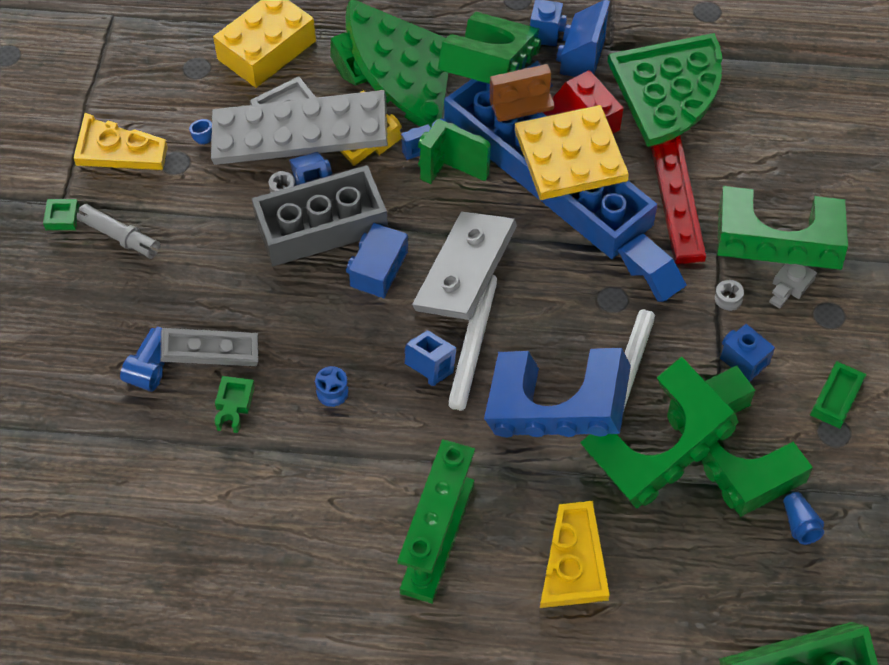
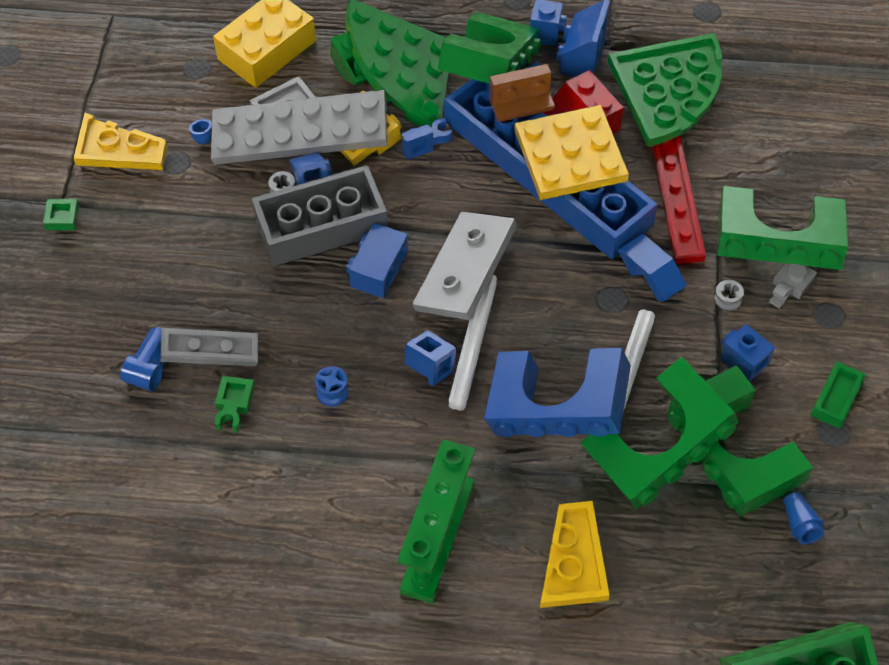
light grey pin [77,204,160,259] -> none
green bracket [418,119,491,184] -> none

